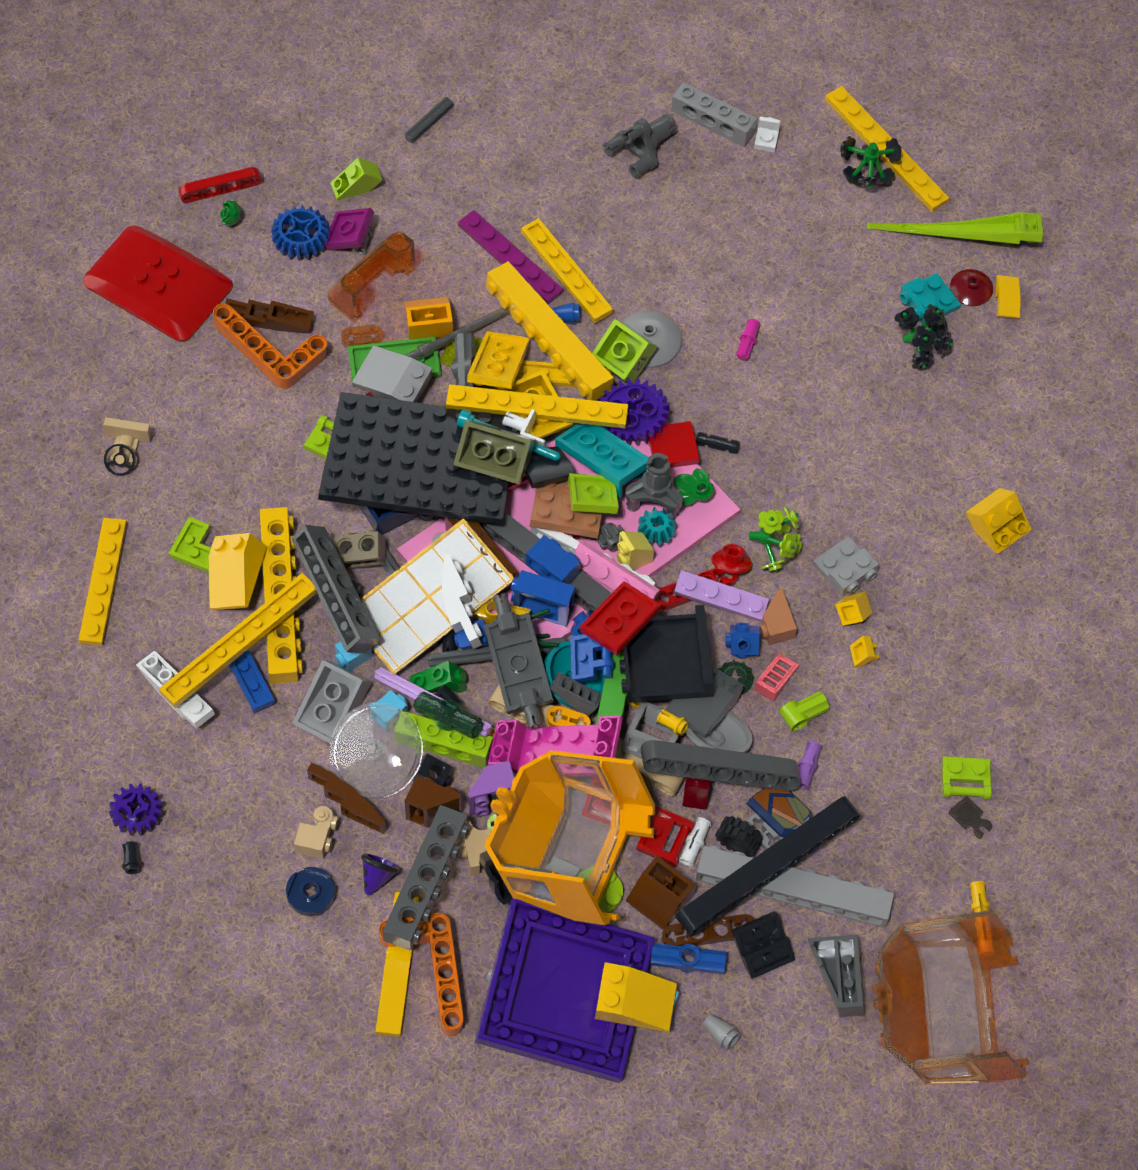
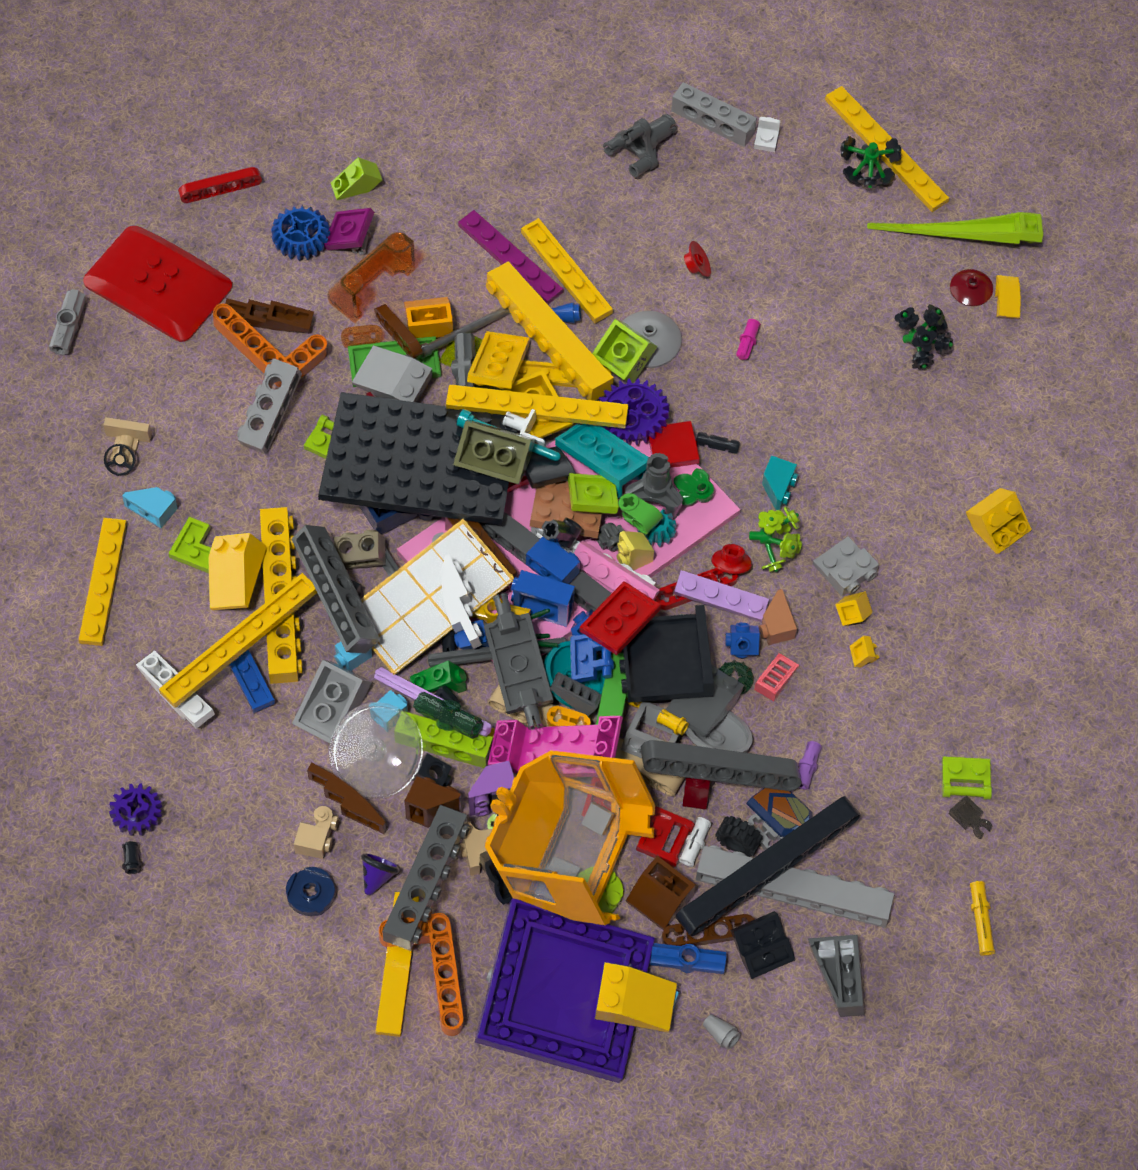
green plate [220,199,241,226] -> none
dark grey axle [405,97,453,143] -> none
lime piece [779,691,830,732] -> none
windscreen [872,910,1029,1084] -> none
teal plate [900,273,961,324] -> none
none -> light grey piece [49,289,86,356]
none -> medium azure slope [122,487,178,528]
none -> light grey brick [237,358,302,454]
none -> reddish brown beam [374,304,423,359]
none -> black piece [541,518,583,548]
none -> light grey tile [581,802,615,836]
none -> bright green piece [618,493,663,535]
none -> red piece [684,241,711,277]
none -> teal slope [762,455,799,510]

